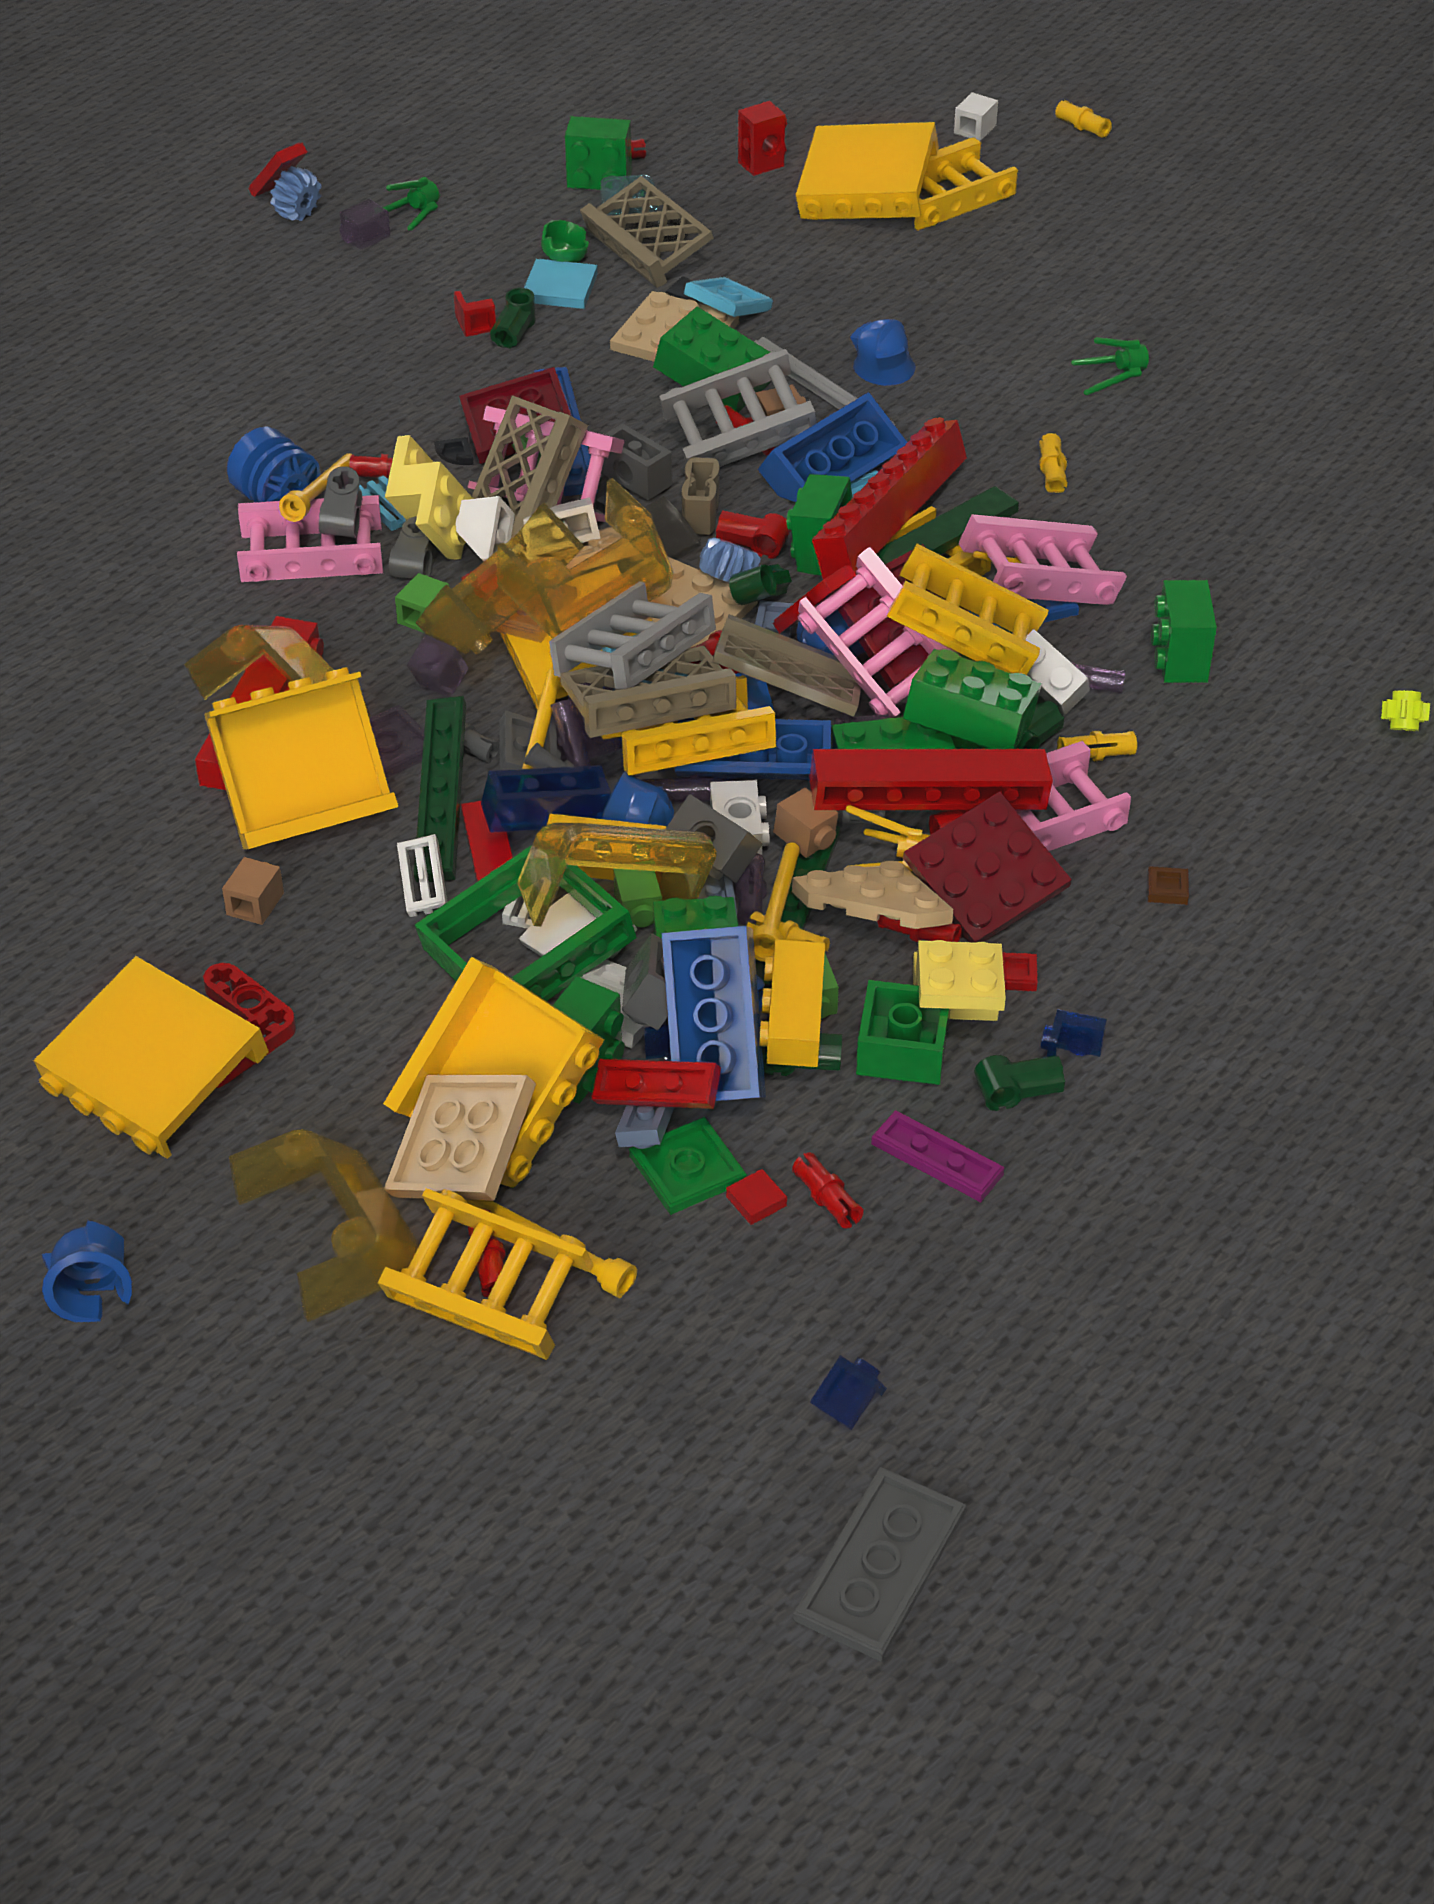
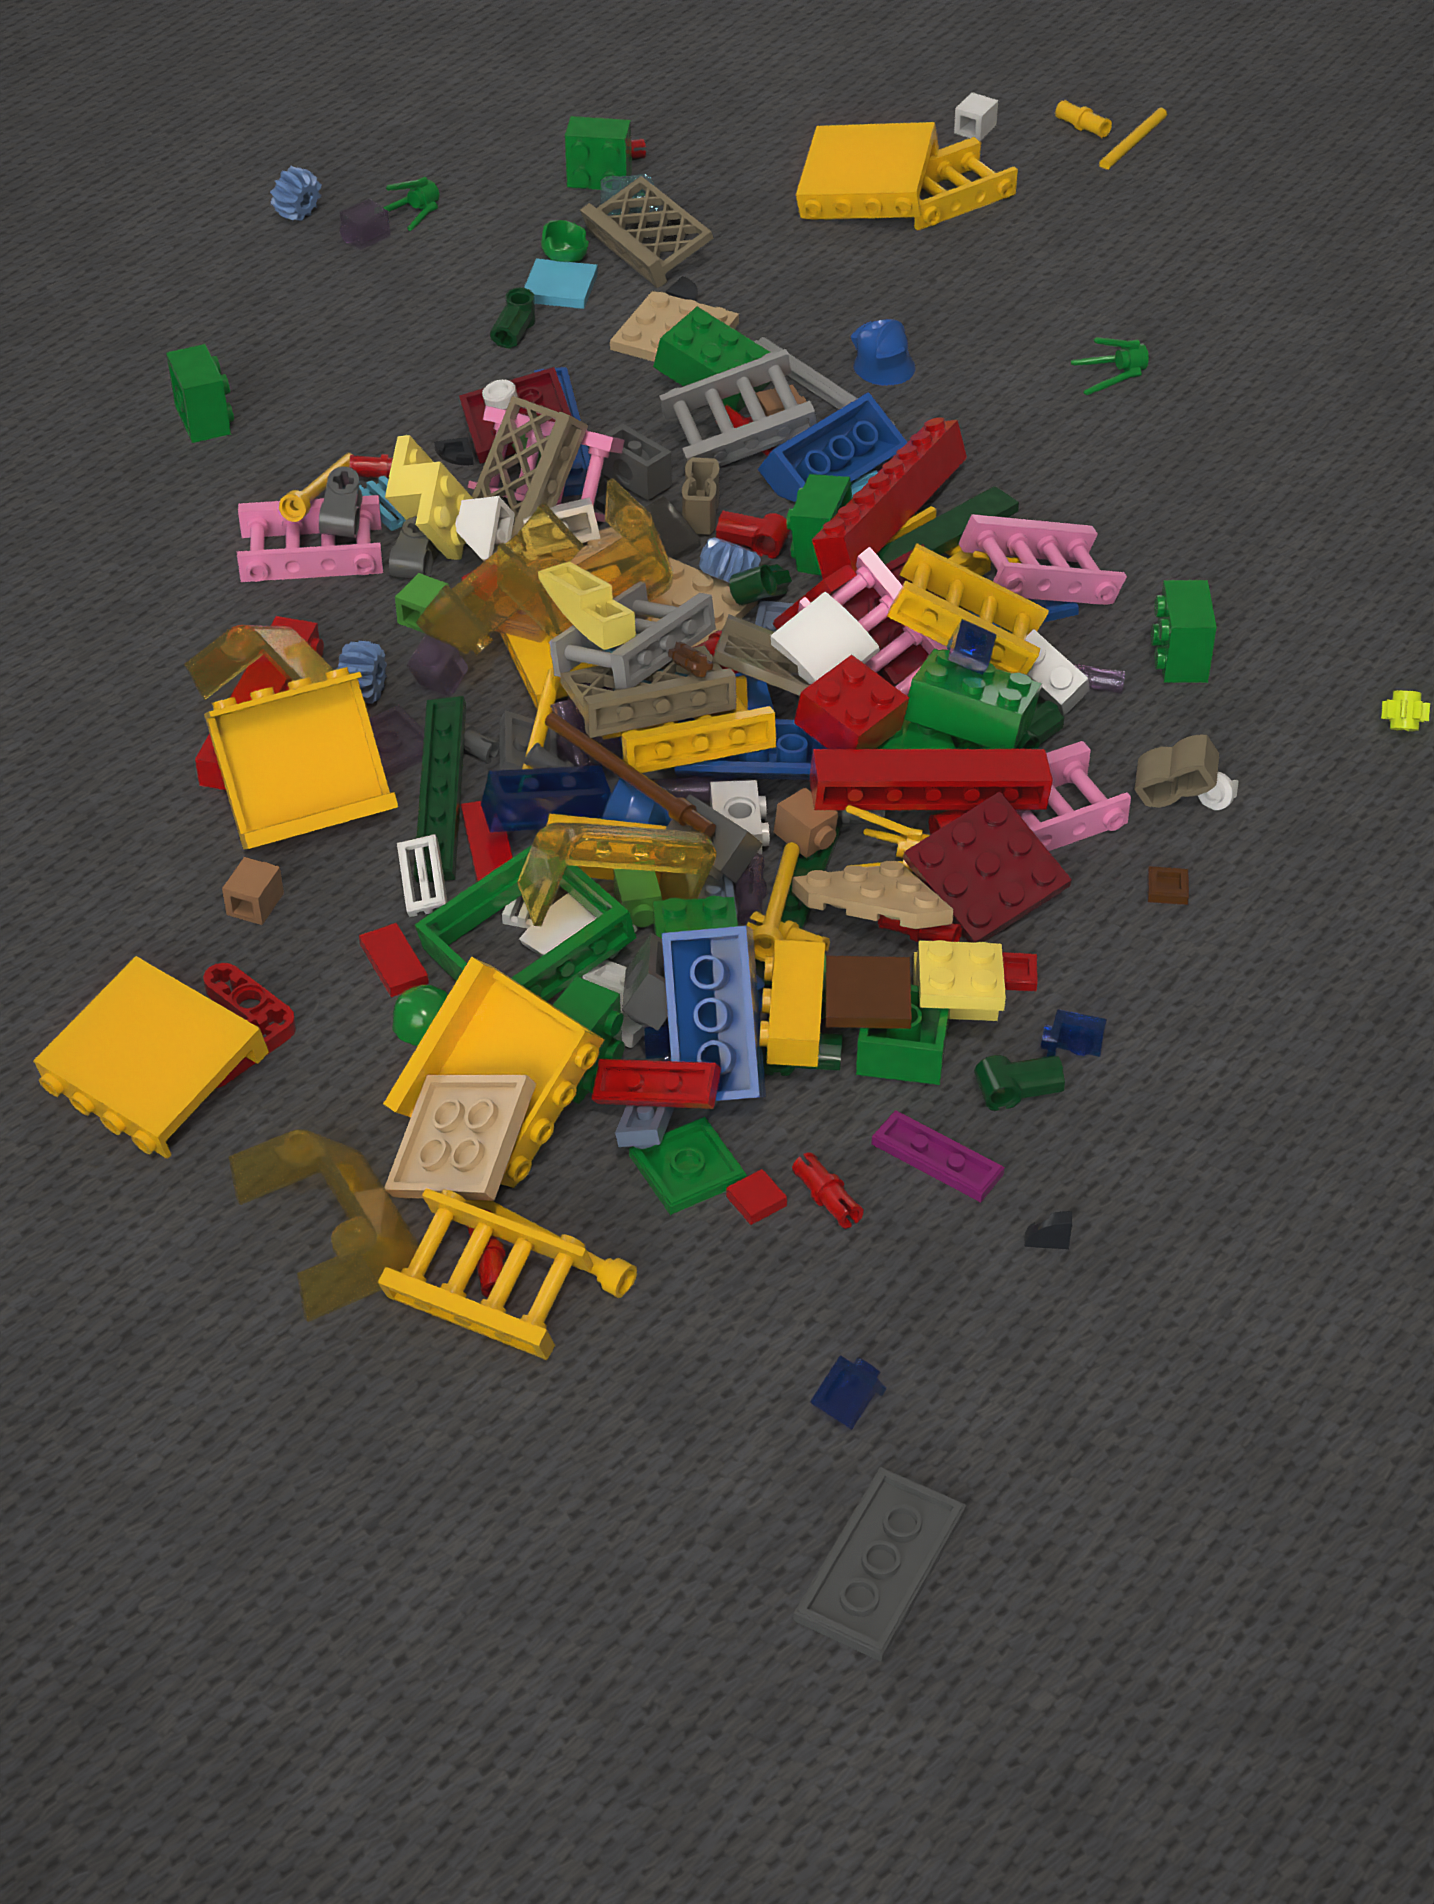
blue helmet [41,1221,132,1322] -> none
blue wheel [227,426,321,503] -> none
red tile [248,142,308,197] -> none
red panel [454,291,496,337] -> none
medium azure tile [684,277,773,317] -> none
red brick [738,101,787,176] -> none
yellow pin [1039,433,1068,492] -> none
yellow pin [1057,731,1137,761] -> none
none -> green brick [166,344,234,443]
none -> medium blue gear [336,641,387,704]
none -> red tile [359,923,429,997]
none -> green hair [392,984,449,1046]
none -> white tile [482,380,518,409]
none -> light yellow slope [538,562,636,650]
none -> reddish brown bar [545,712,716,838]
none -> reddish brown axle [668,641,713,678]
none -> white slope [770,592,880,685]
none -> red brick [794,654,909,749]
none -> reddish brown tile [826,955,912,1029]
none -> clear blue bracket [947,619,997,675]
none -> black tile [1024,1211,1072,1250]
none -> yellow bar [1099,108,1167,169]
none -> dark tan brick [1134,735,1219,808]
none -> white plate [1198,772,1238,810]

